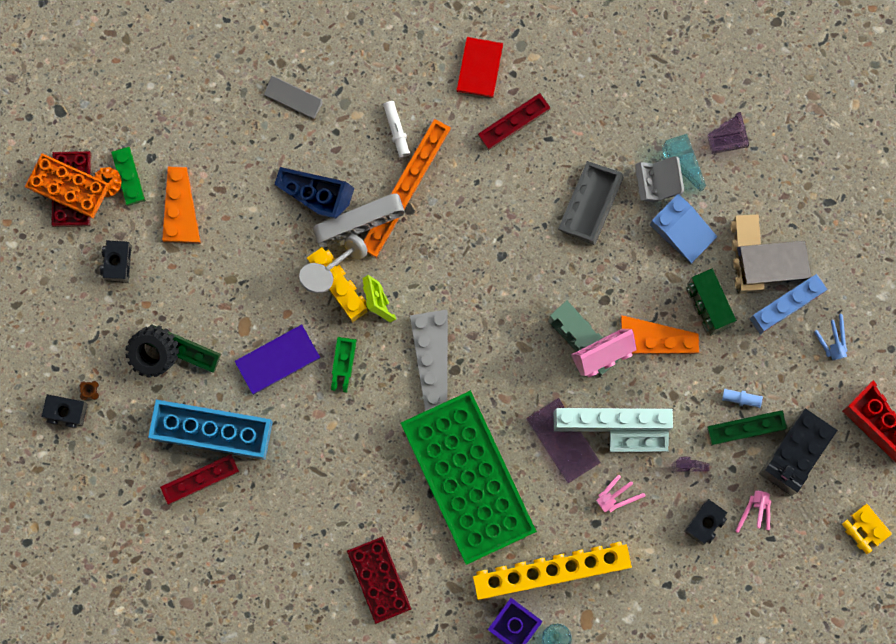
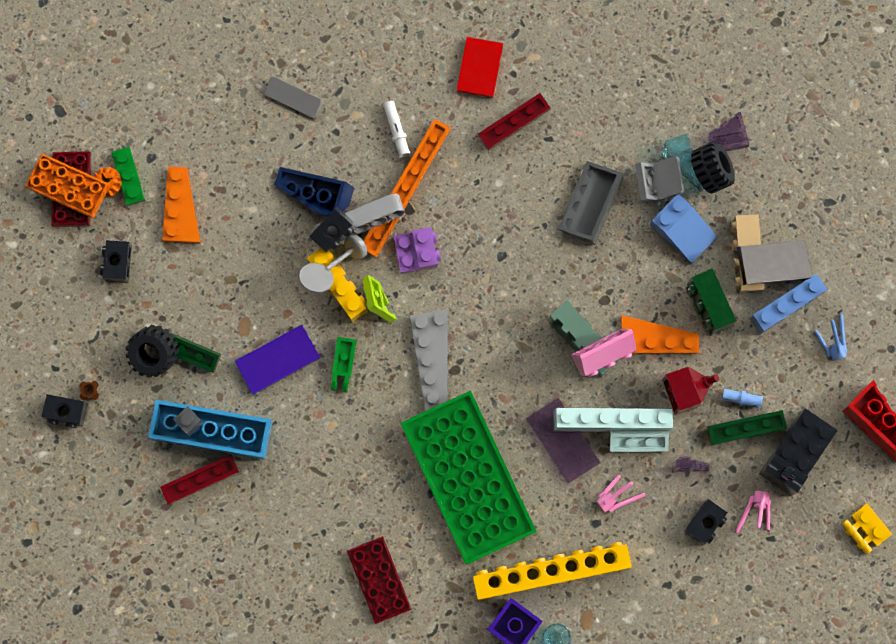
none -> dark grey brick [173,406,204,437]
none -> black brick [309,206,354,252]
none -> medium lavender plate [394,227,441,274]
none -> dark red piece [662,367,719,415]
none -> black tyre [691,141,735,194]

